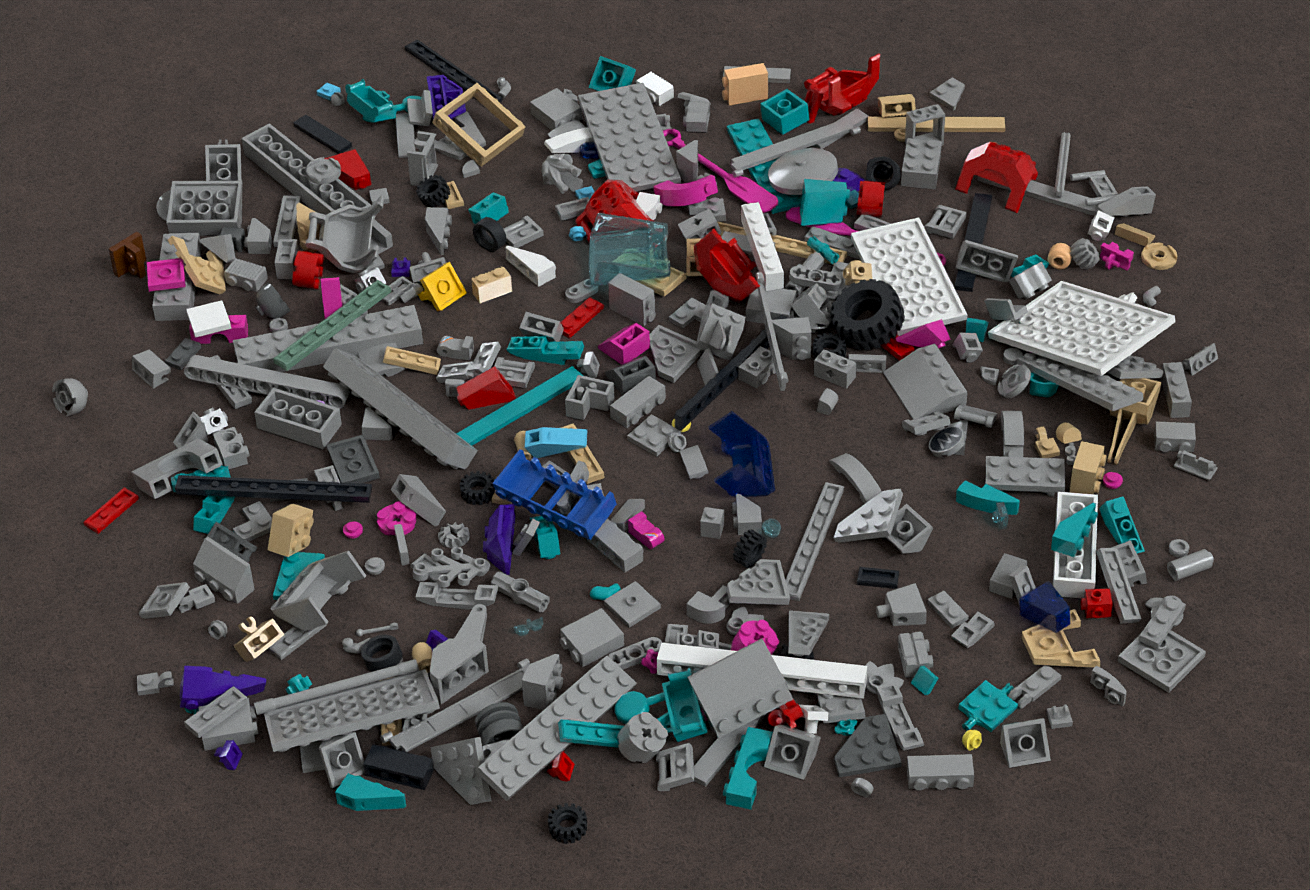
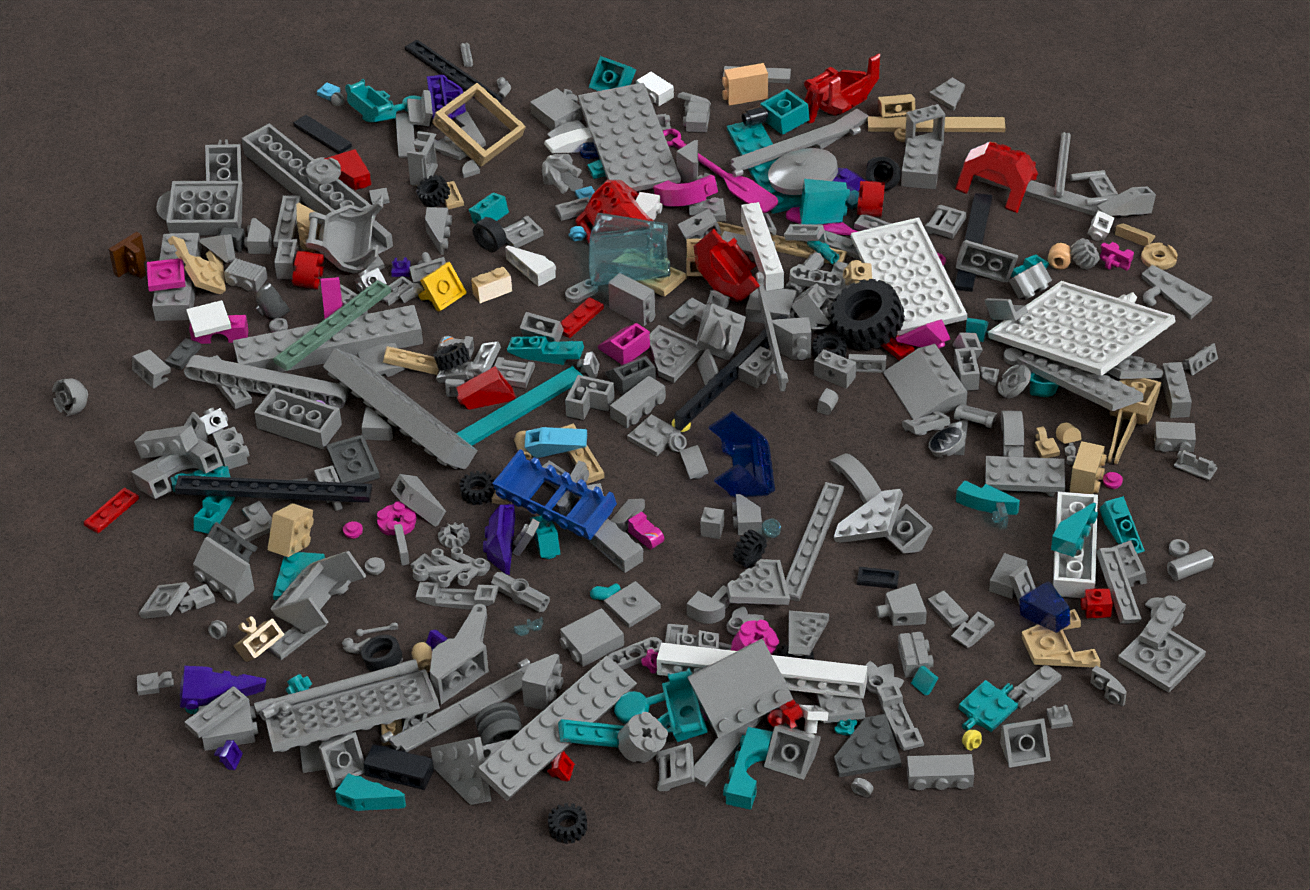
none -> light grey brick [134,425,198,459]
none -> light grey arm [260,699,292,720]
none -> black tyre [433,342,470,370]
none -> light grey axle [460,42,473,67]
none -> black brick [741,106,768,127]
none -> light grey panel [784,224,827,243]
none -> light grey brick [954,348,980,391]
none -> light grey wing [1141,265,1212,319]

